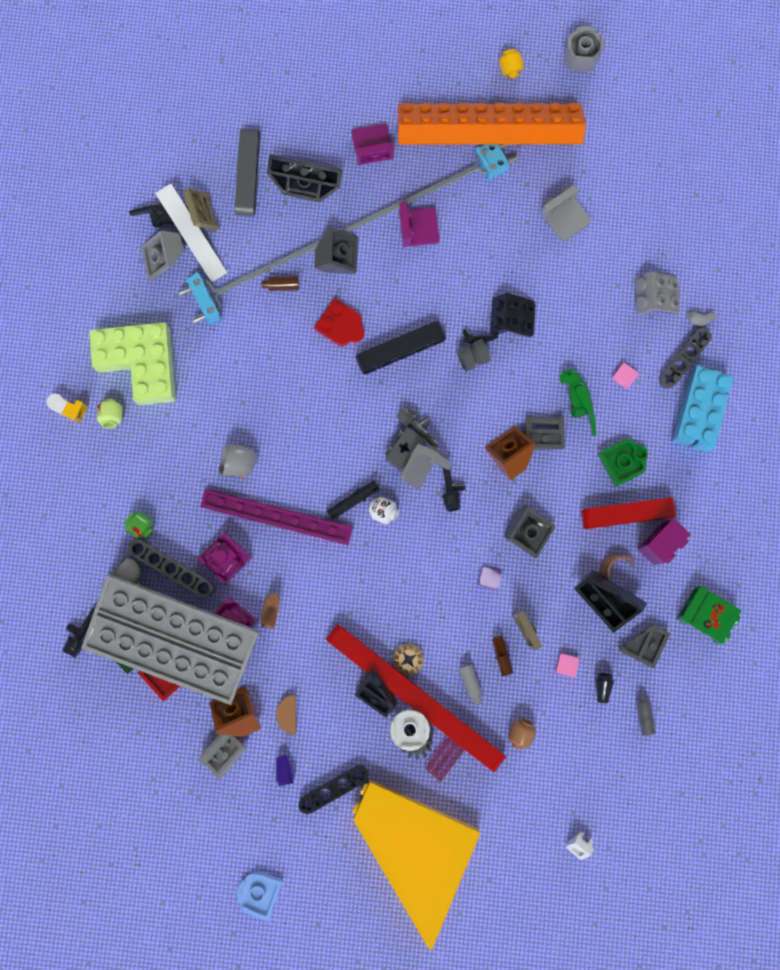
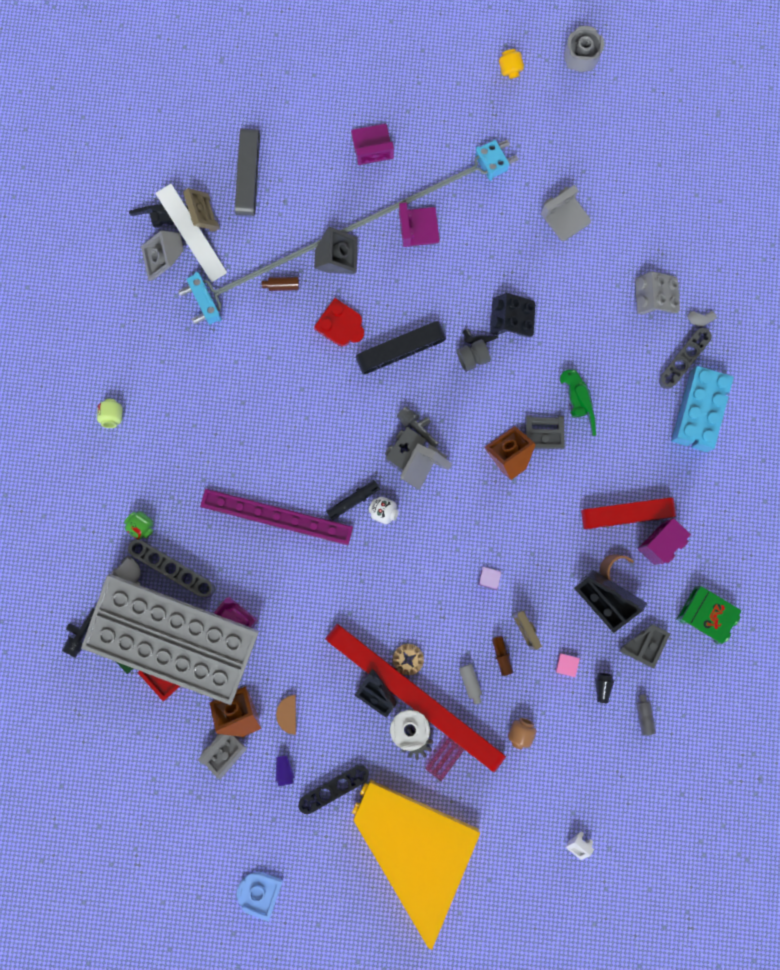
leg [46,393,88,423] -> none
yellowish green brick [89,322,176,405] -> none
magenta brick [197,531,253,585] -> none
light grey piece [218,444,257,478] -> none
medium nougat helmet [261,594,280,629] -> none
black wedge [267,154,343,202] -> none
orange brick [398,103,586,145] -> none
black piece [441,468,465,512] -> none
dark grey slope [505,505,556,559] -> none
green plate [597,439,648,487] -> none
bright pink tile [611,363,639,389] -> none

